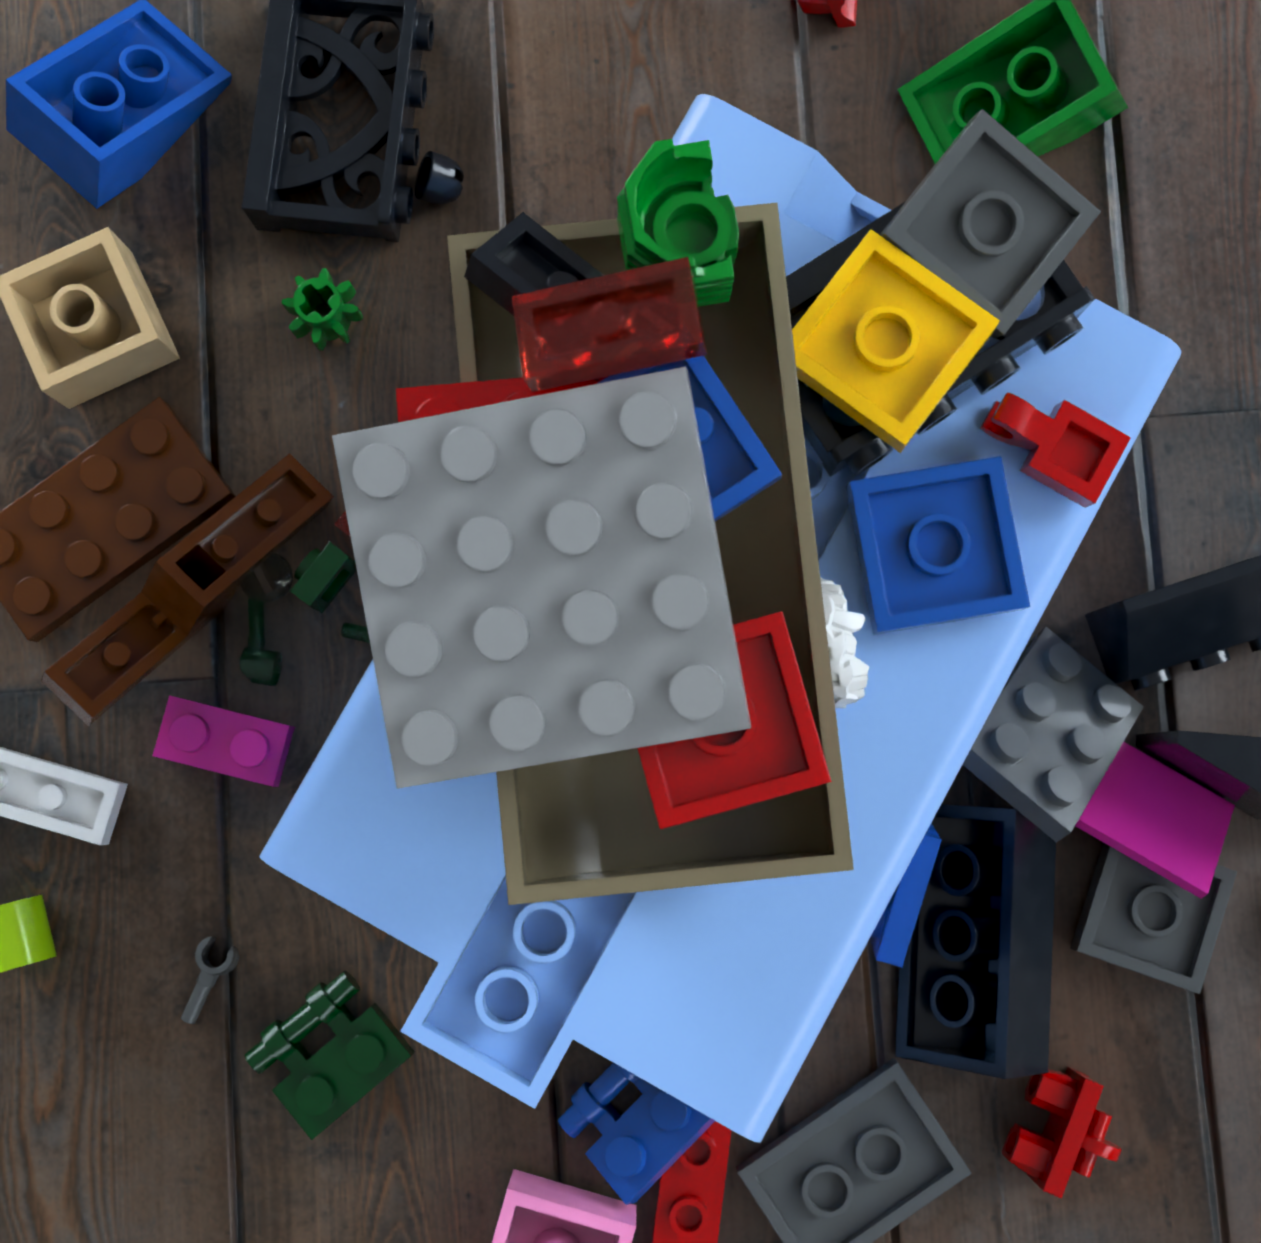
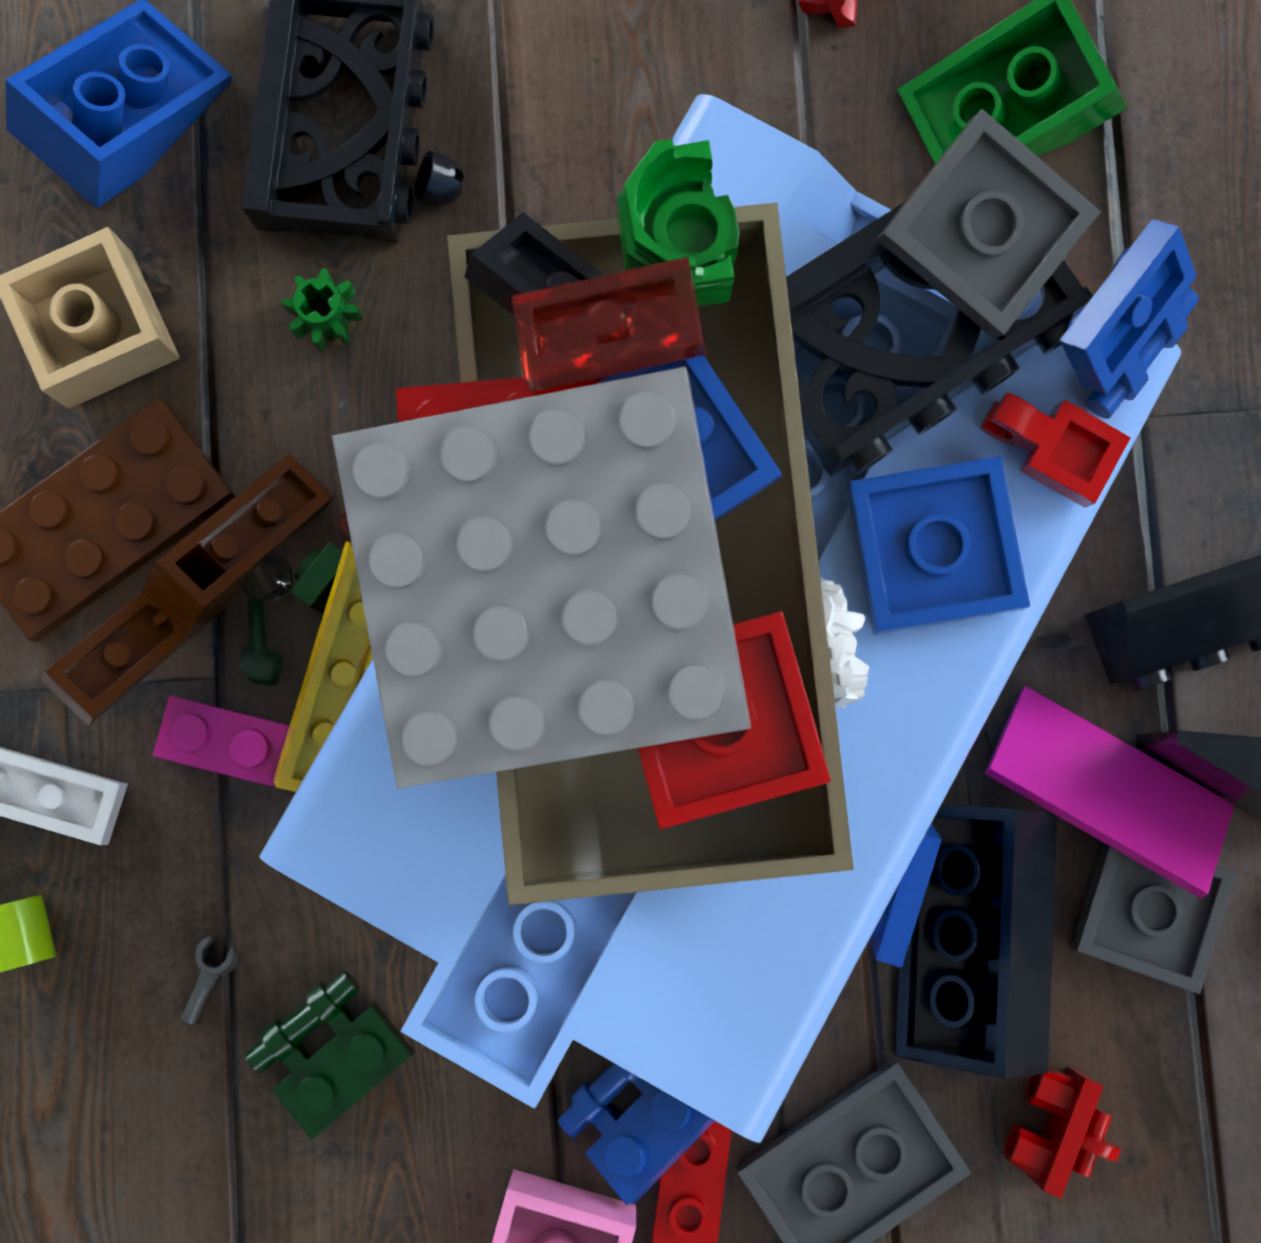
yellow plate [792,229,1000,453] -> none
dark grey plate [963,627,1144,843] -> none
none -> yellow plate [273,541,373,792]
none -> blue plate [1059,219,1199,419]

